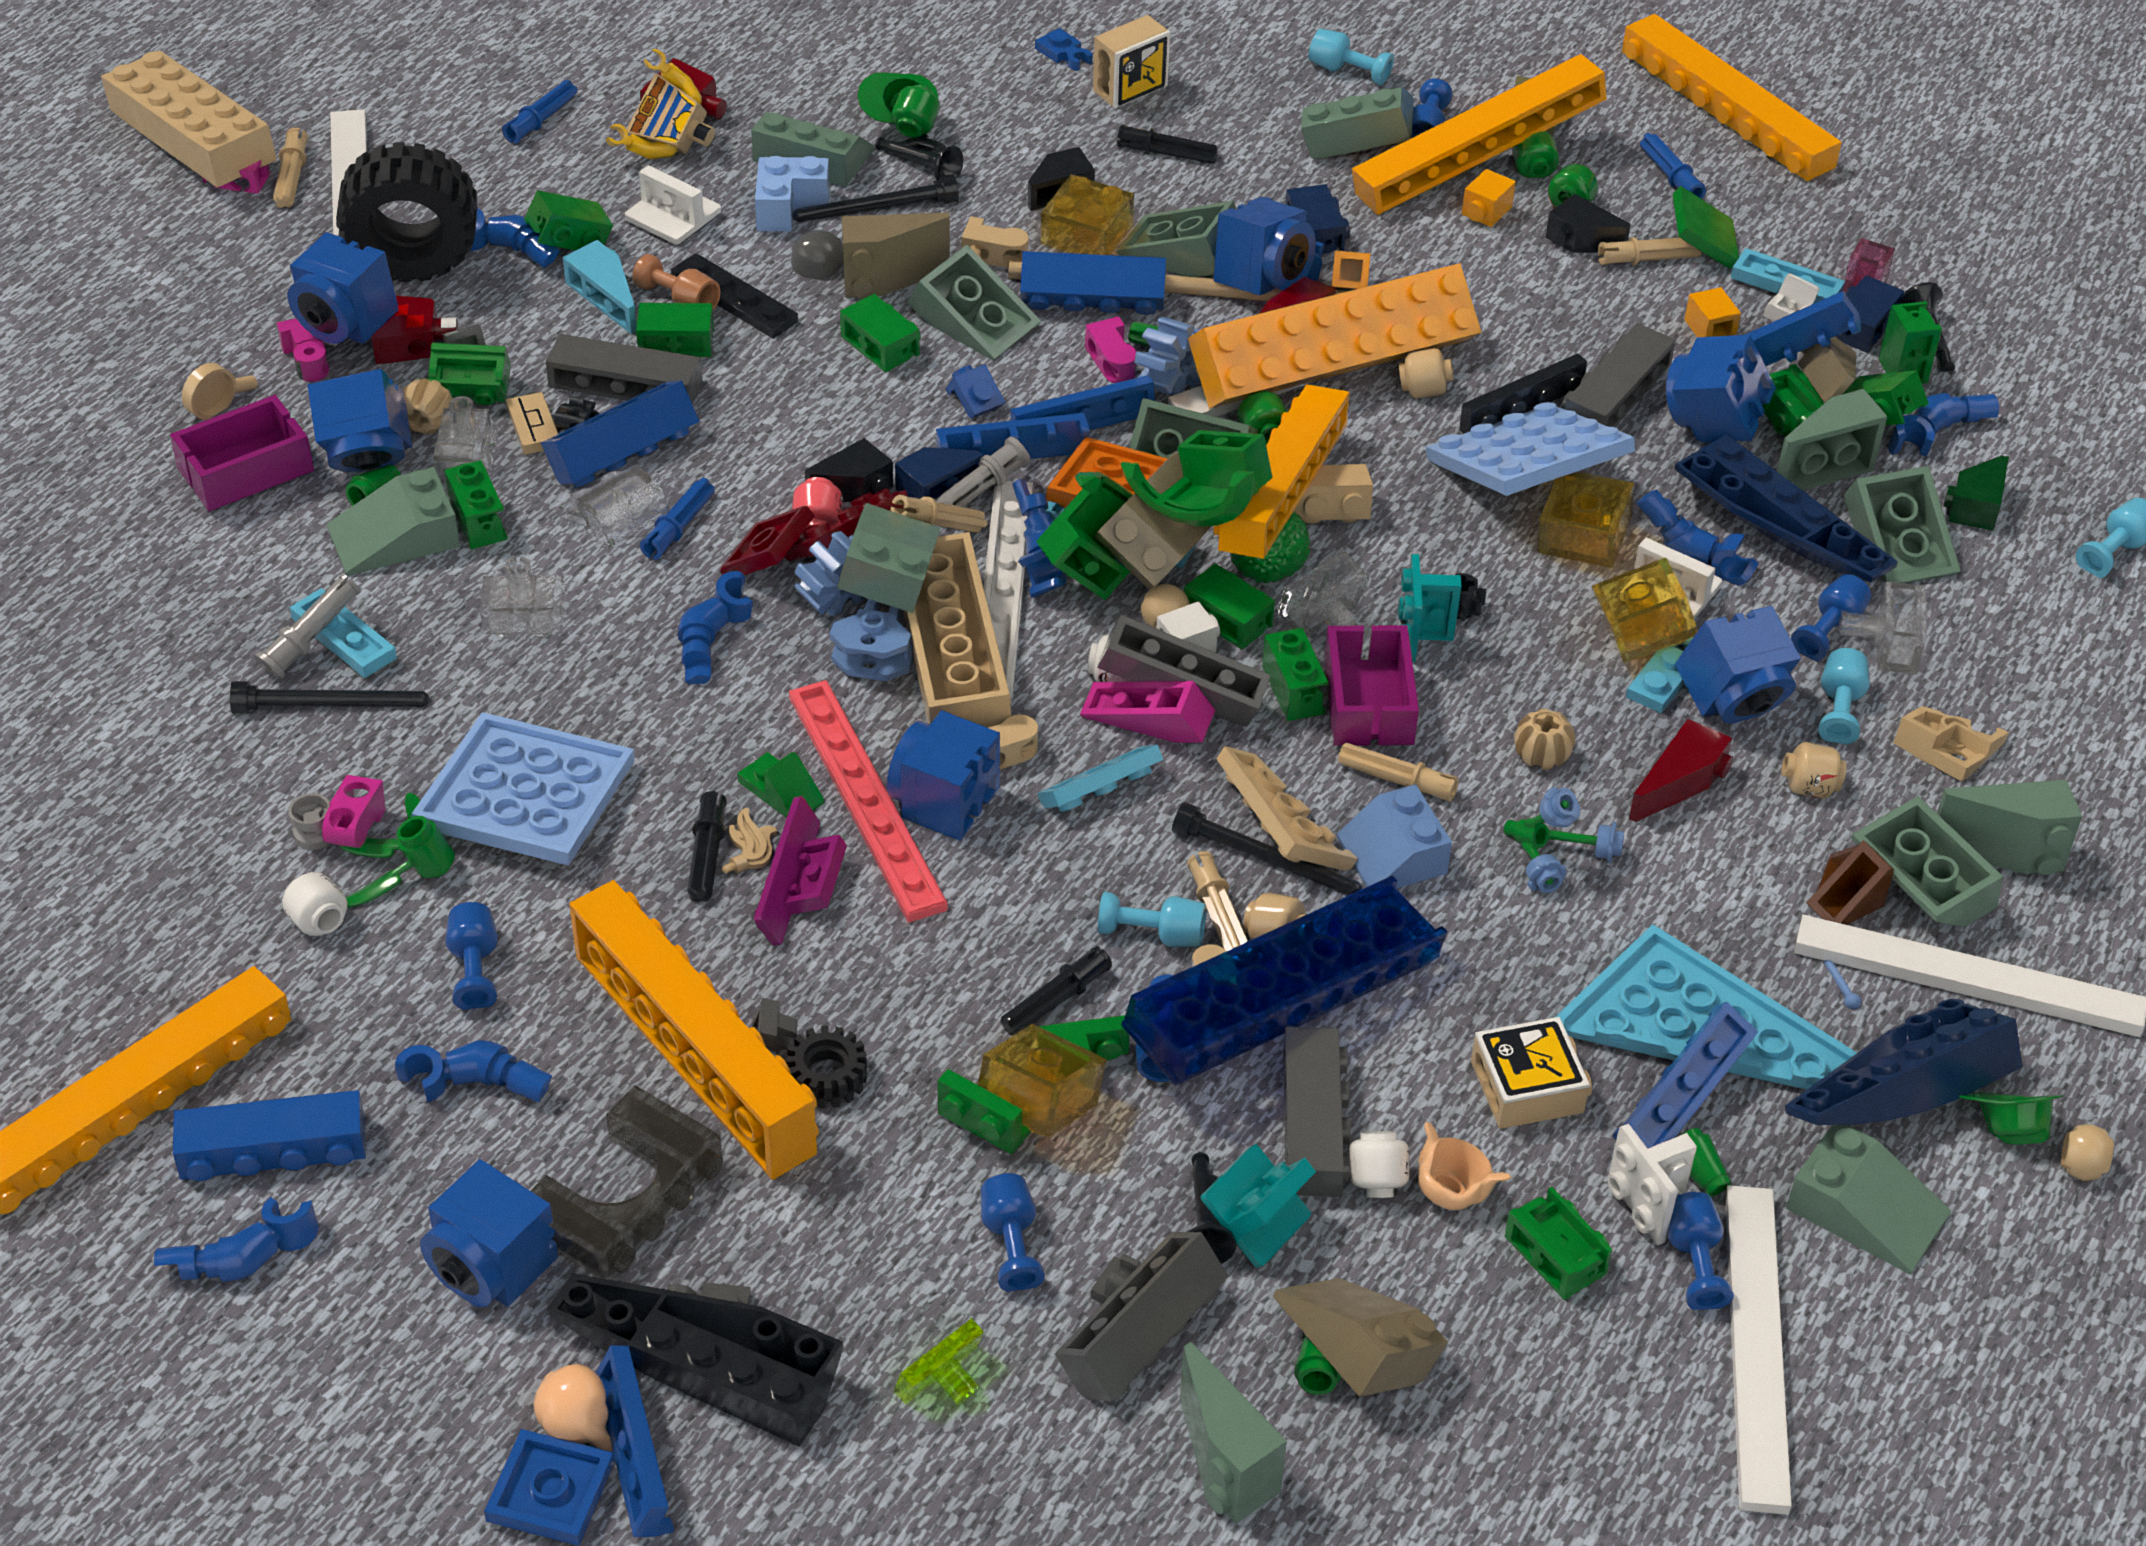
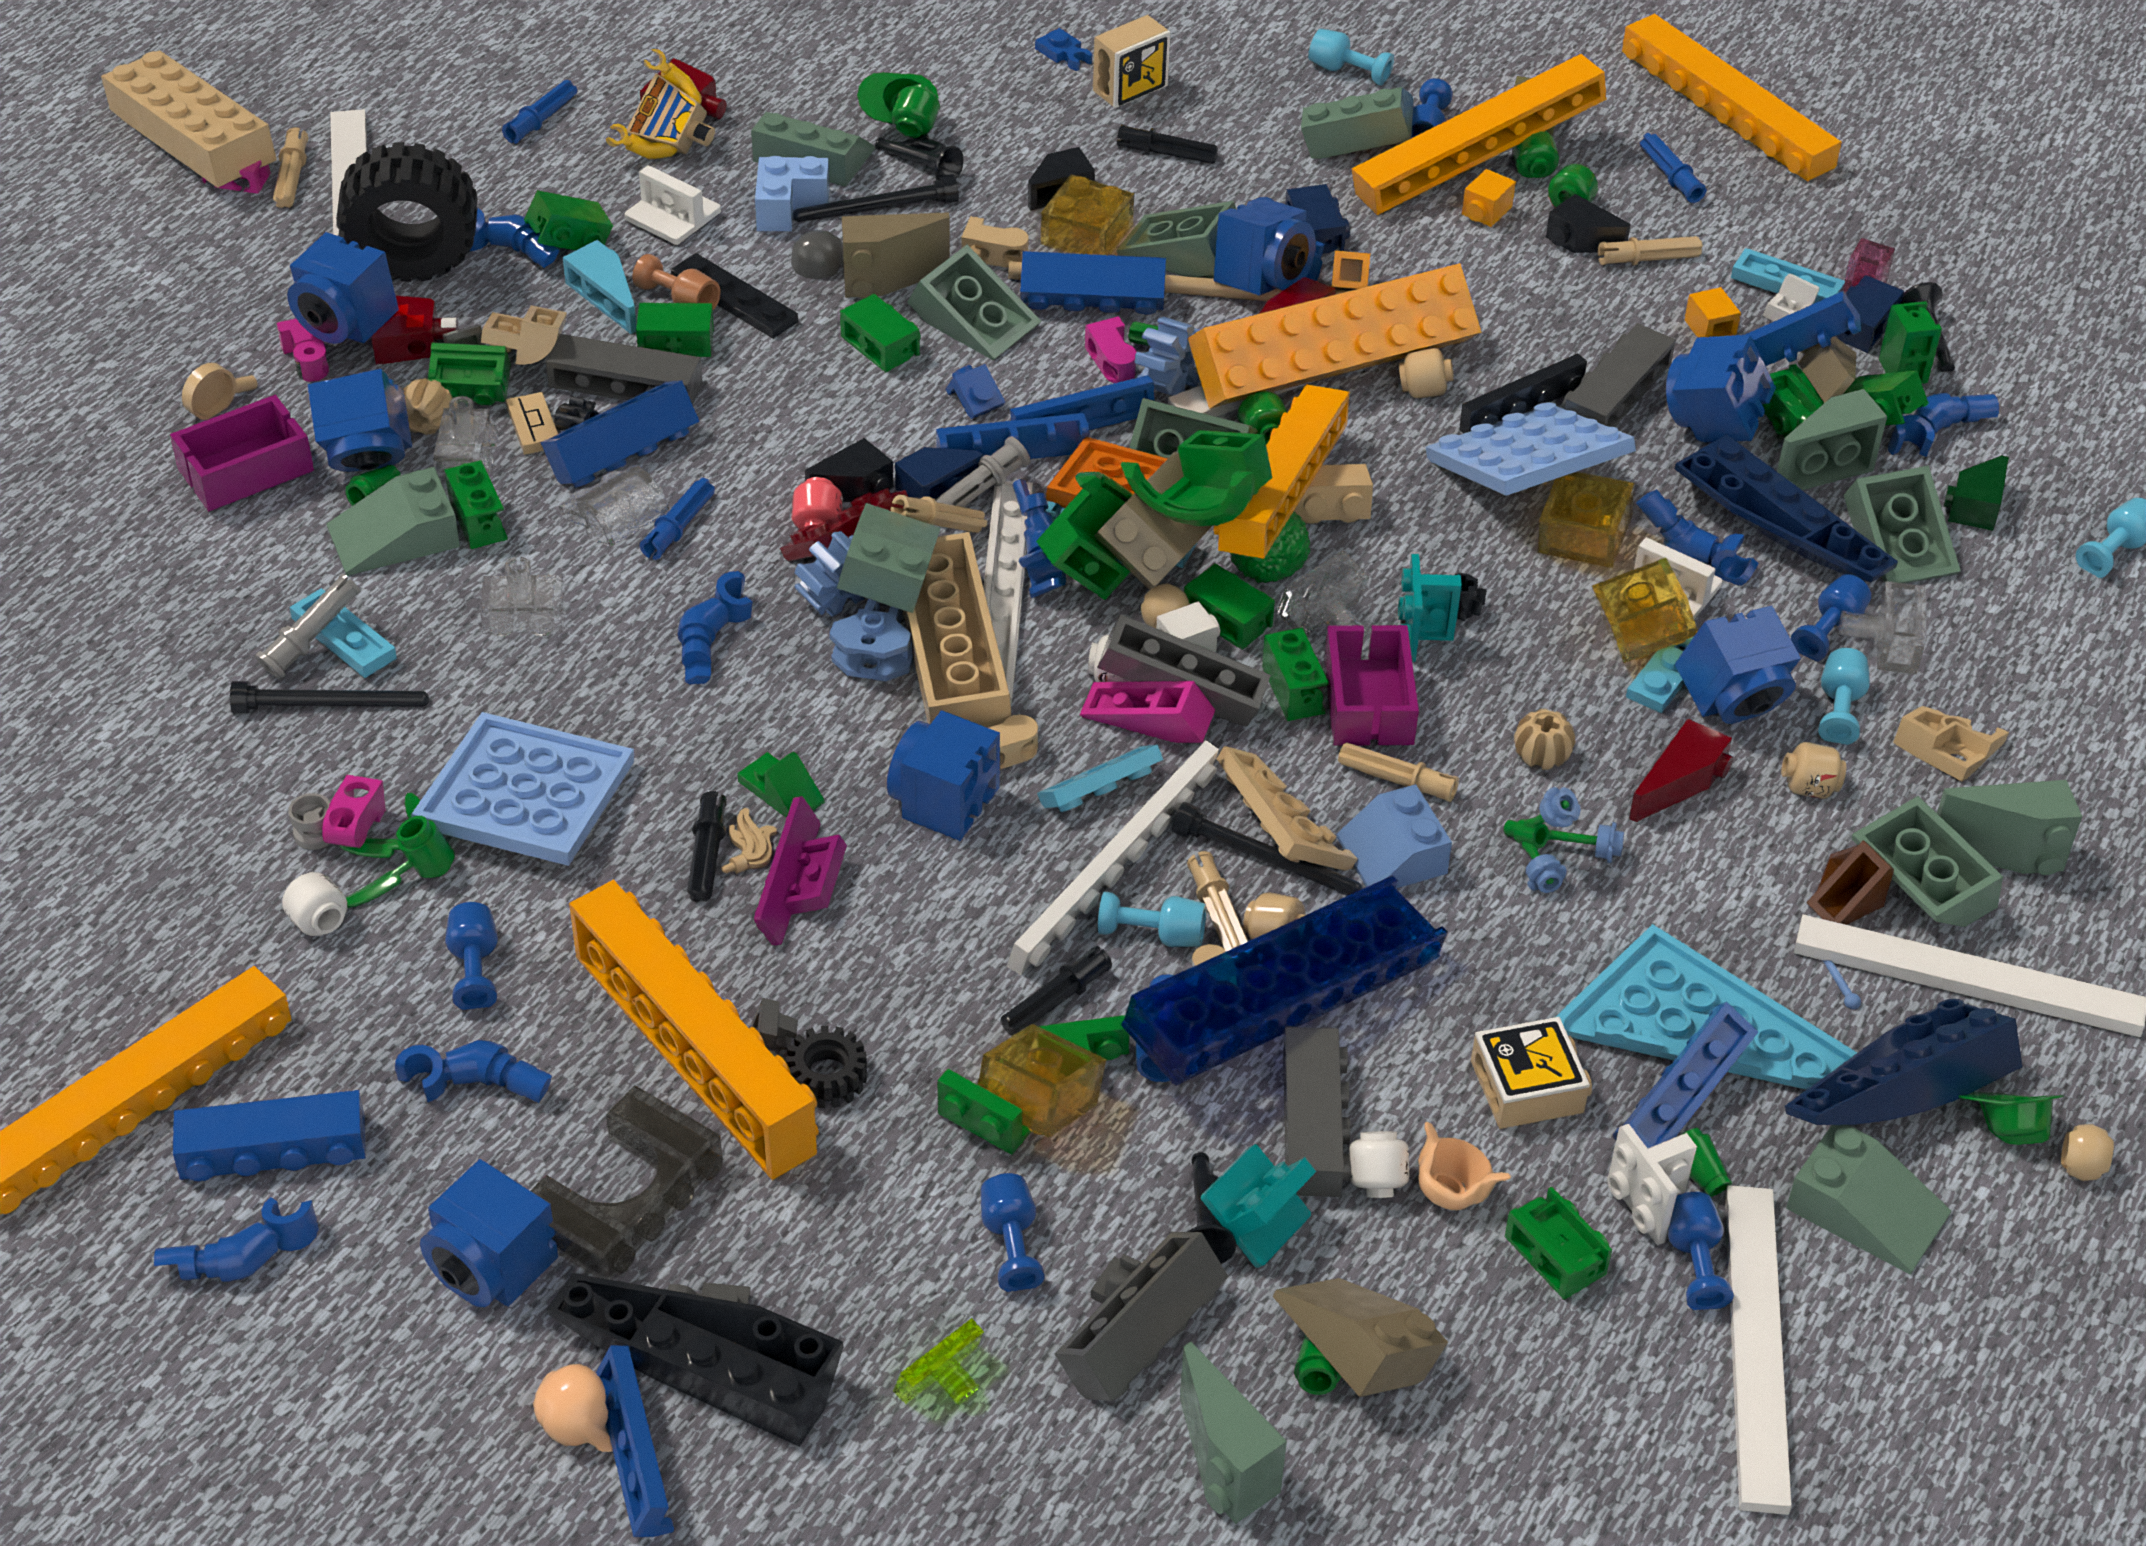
blue plate [484,1429,615,1546] -> none
dark red tile [719,506,815,575] -> none
coral tile [789,680,948,923] -> none
green tile [1673,186,1739,268] -> none
none -> tan brick [481,305,567,365]
none -> white plate [1007,740,1219,975]

